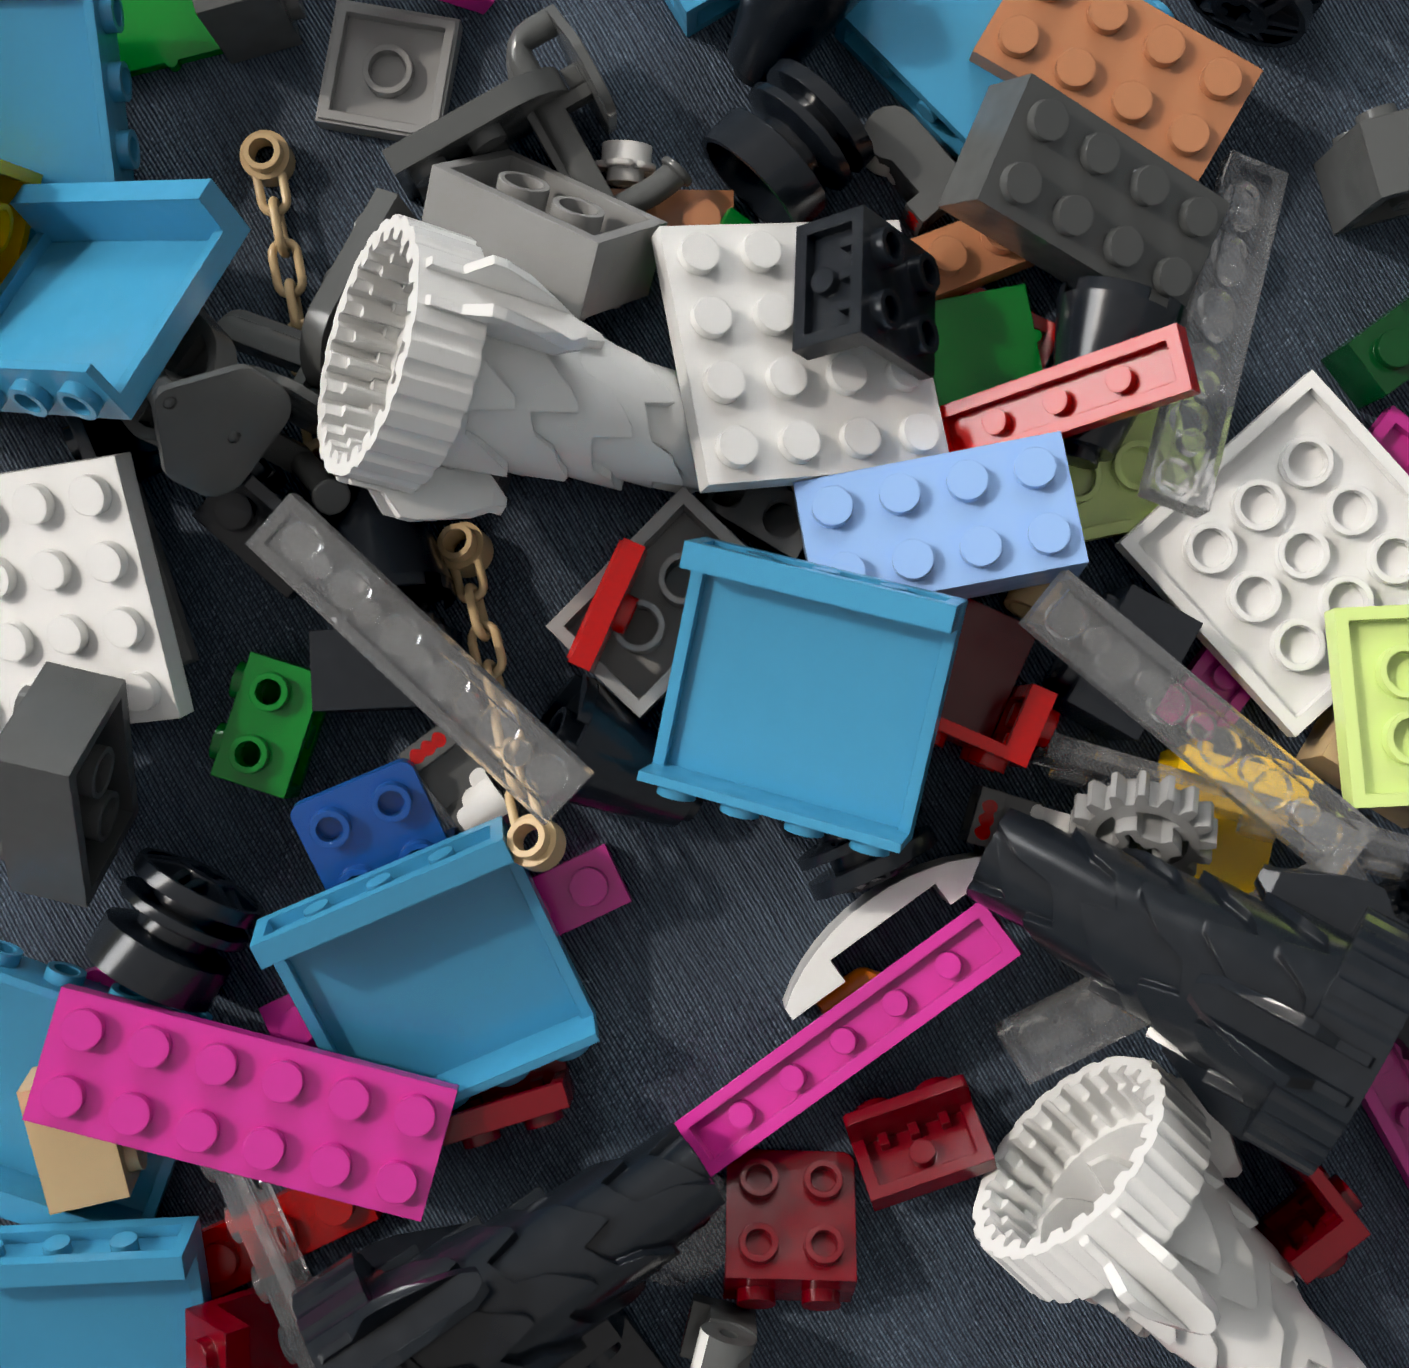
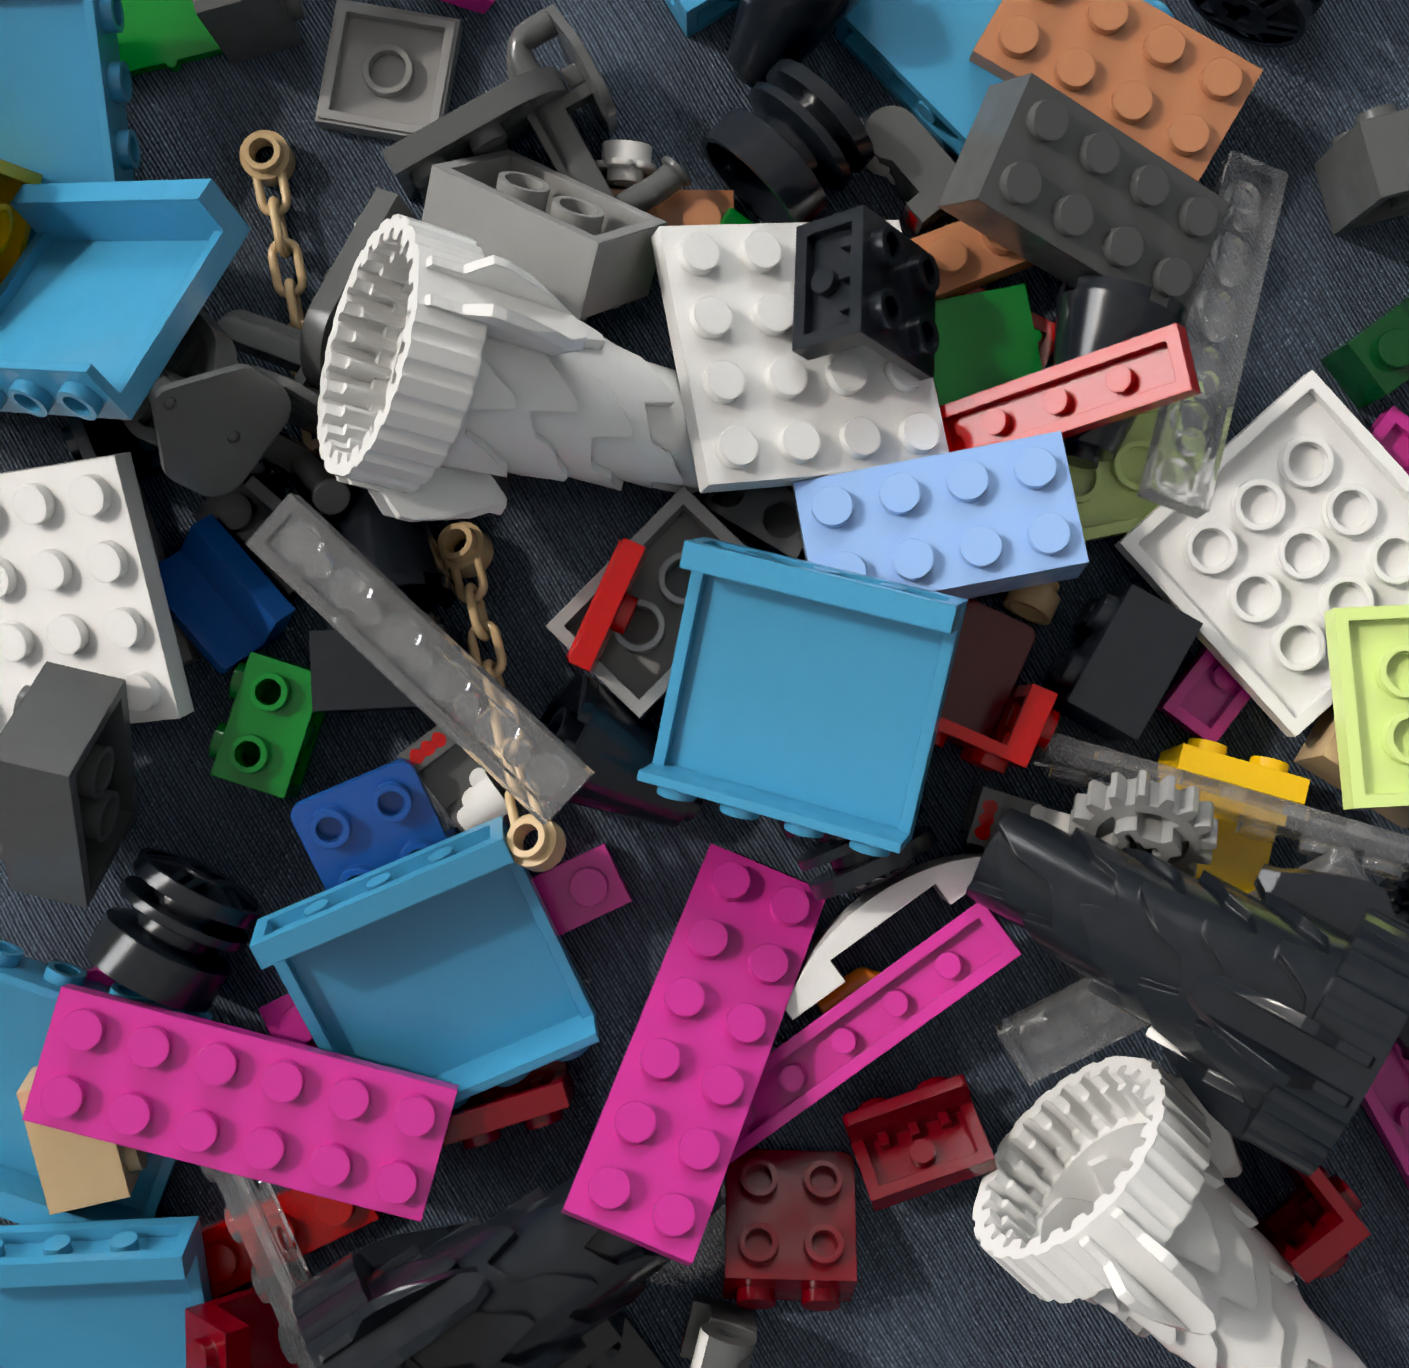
clear plate [1018,570,1379,875] -> none
none -> blue panel [158,513,296,674]
none -> dark pink plate [561,843,826,1266]

